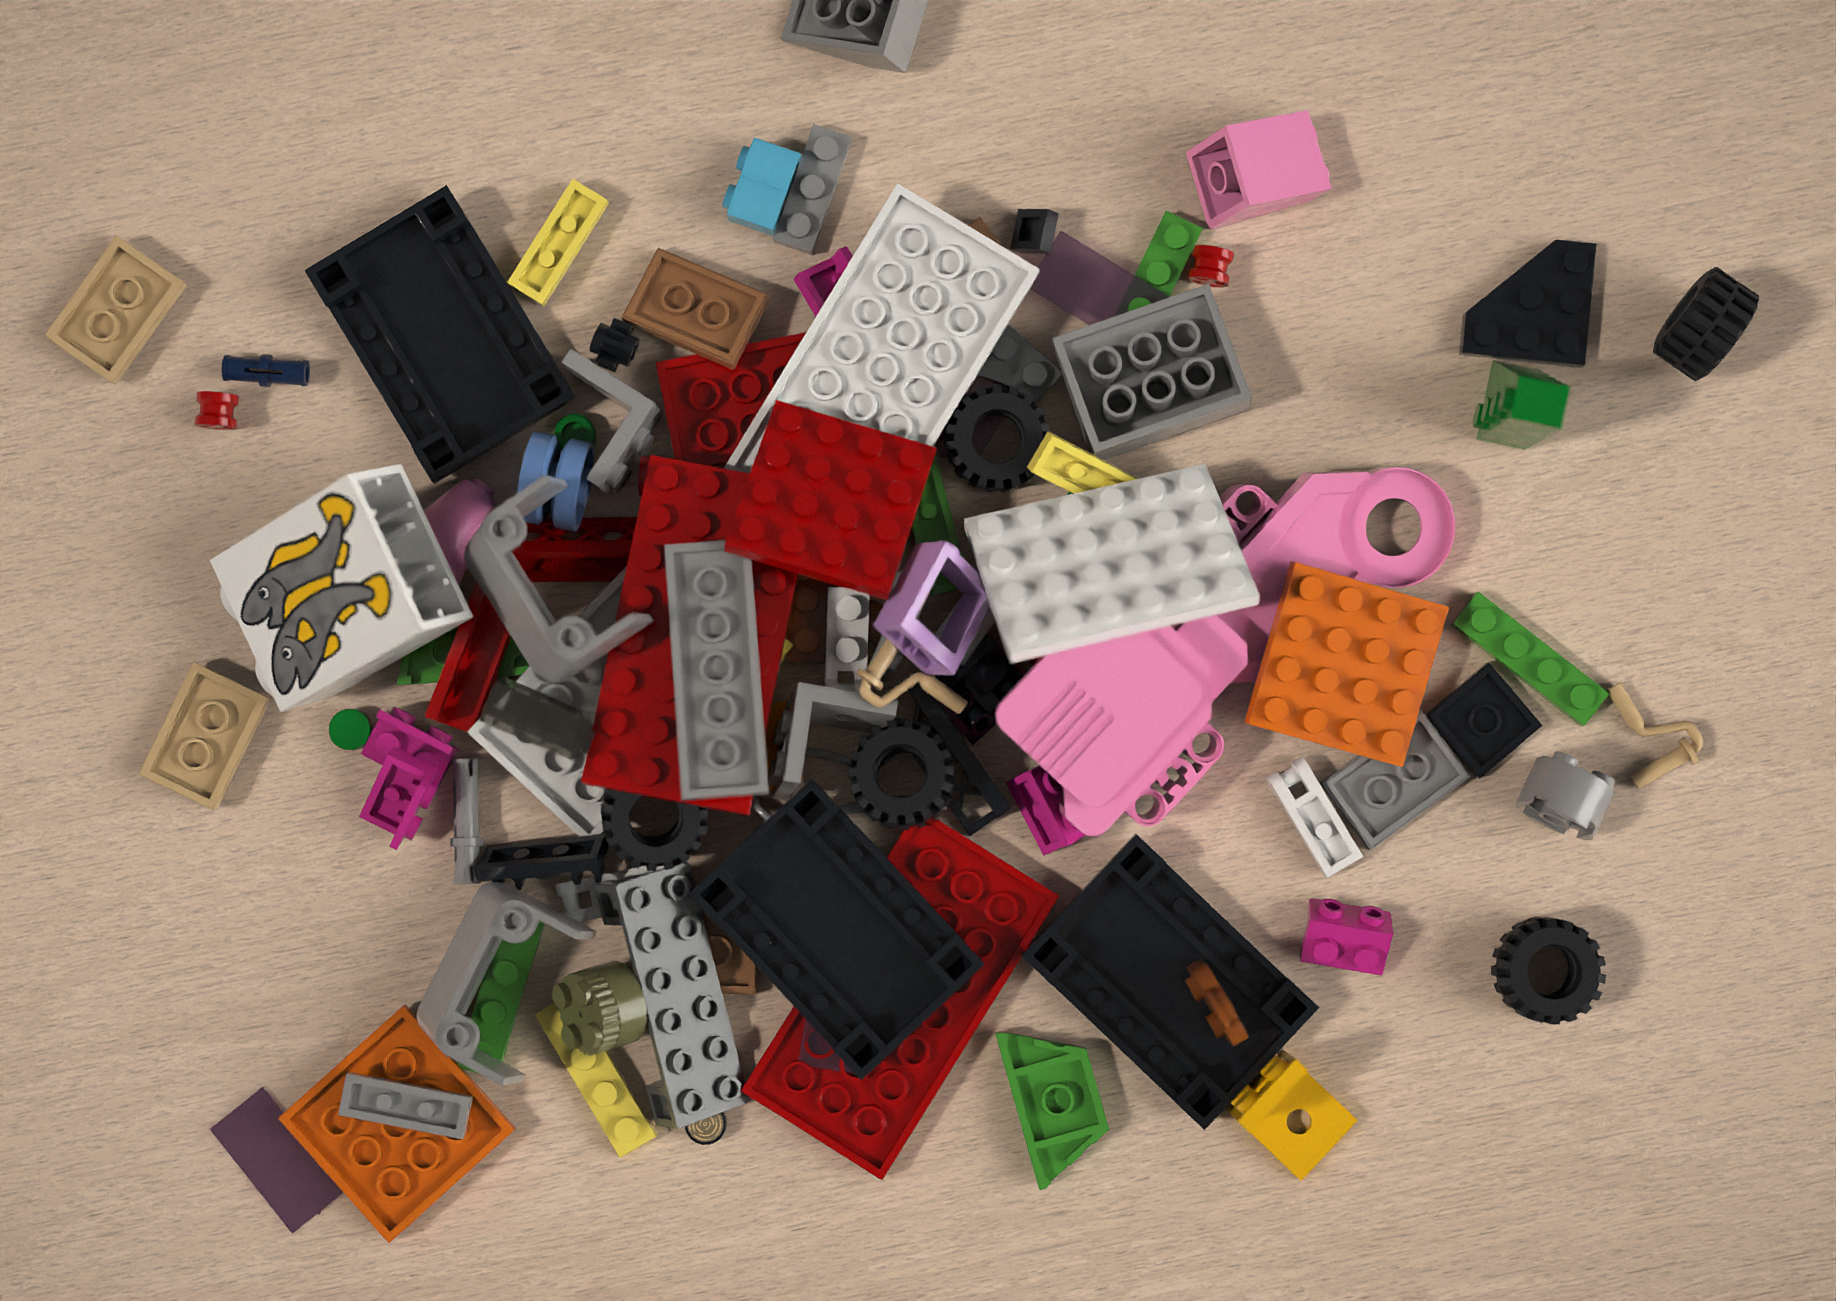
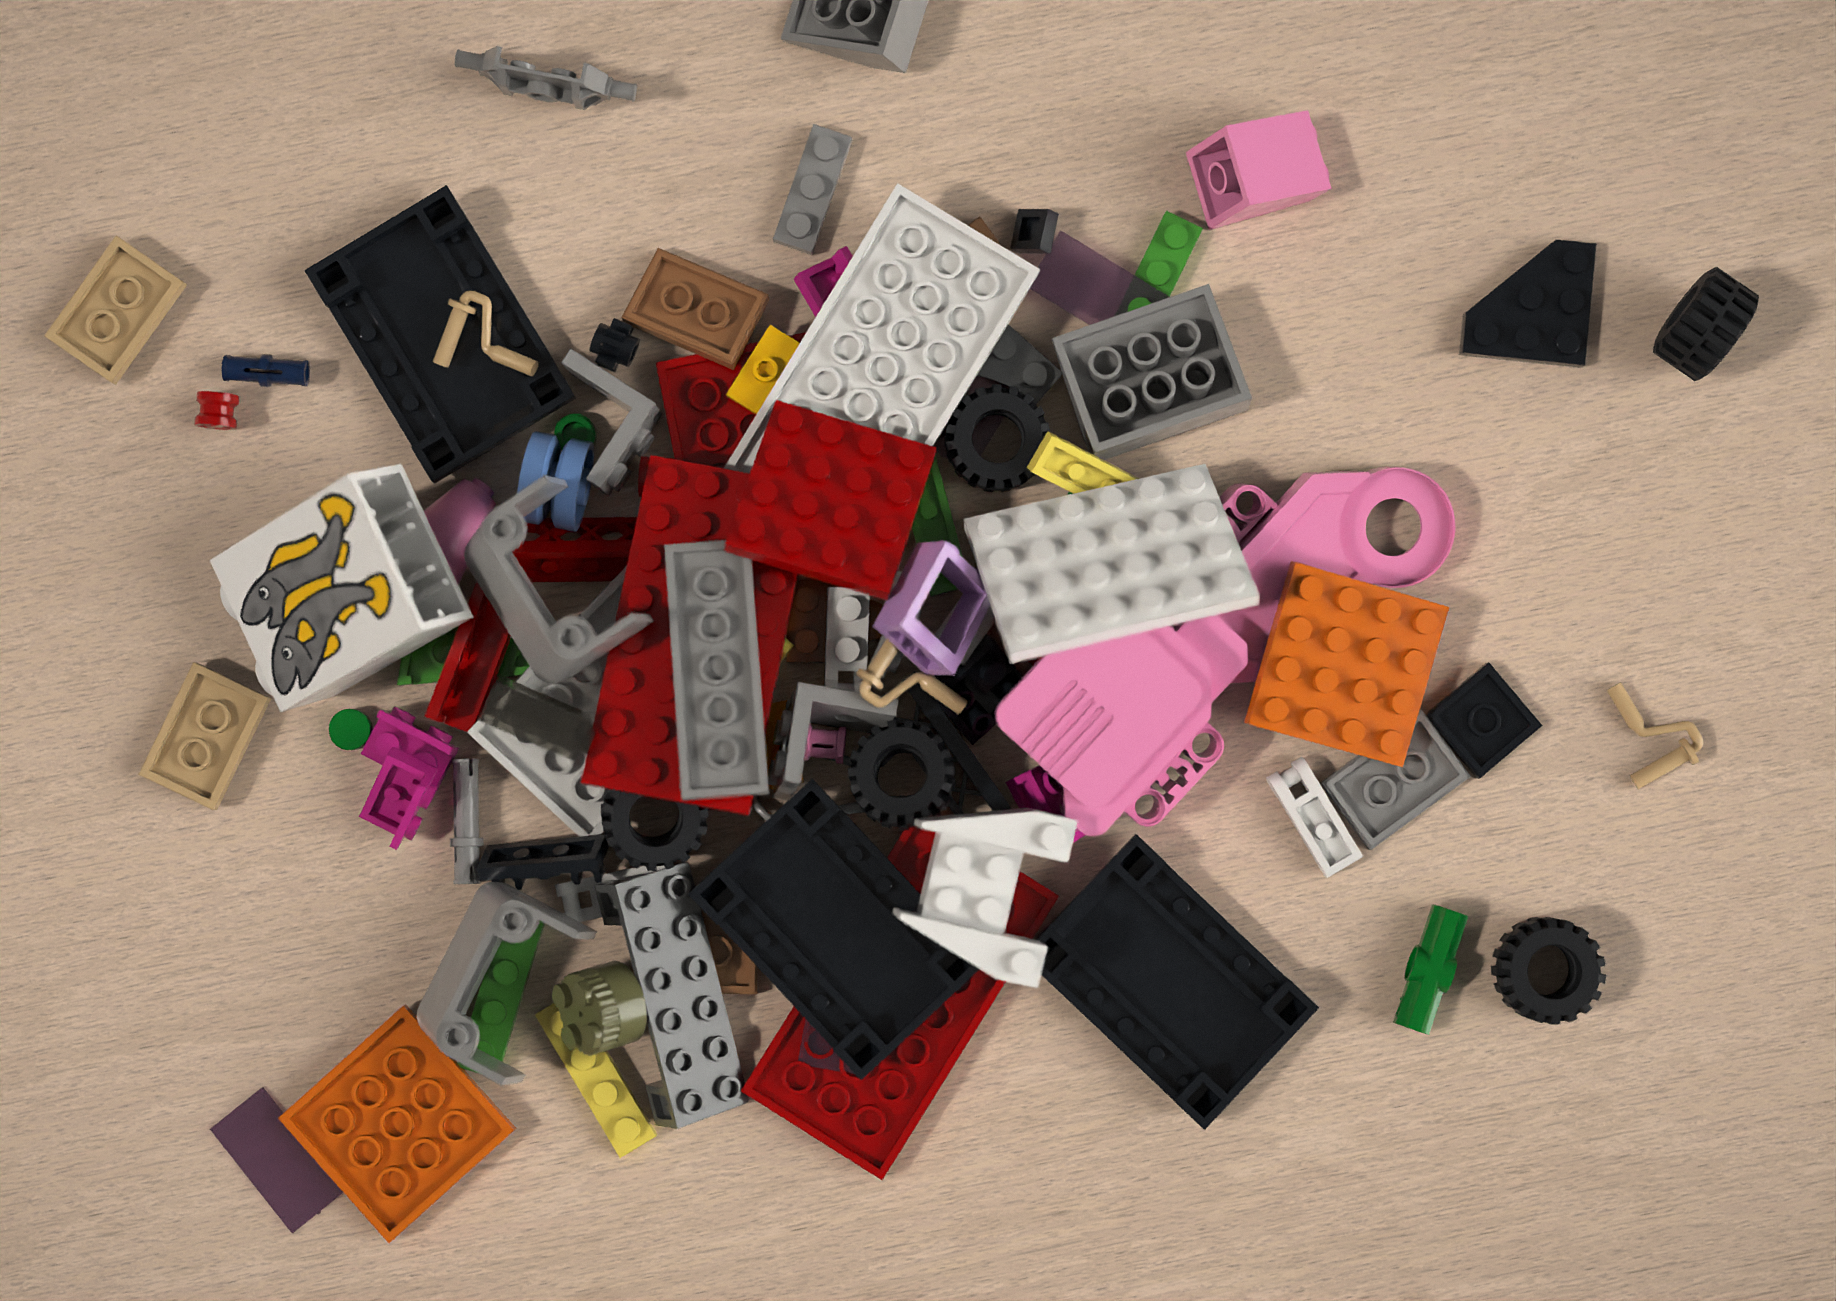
light grey plate [338,1072,473,1139] -> none
light yellow plate [507,179,609,307] -> none
tile [685,1112,727,1145] -> none
medium azure brick [722,138,801,236] -> none
bright green wing [995,1031,1109,1190] -> none
dark orange plate [1185,959,1248,1046] -> none
red wheel [1188,245,1234,288] -> none
yellow bracket [1227,1050,1358,1181] -> none
dark pink bracket [1300,898,1393,976] -> none
bright green plate [1450,592,1610,726] -> none
green wedge [1473,360,1570,450] -> none
light grey brick [1515,751,1616,840] -> none
none -> tan piece [433,290,538,377]
none -> light grey plate [455,46,637,110]
none -> yellow plate [726,325,800,415]
none -> bright pink bush [804,724,846,764]
none -> white wedge [893,808,1078,988]
none -> green piece [1393,904,1468,1035]

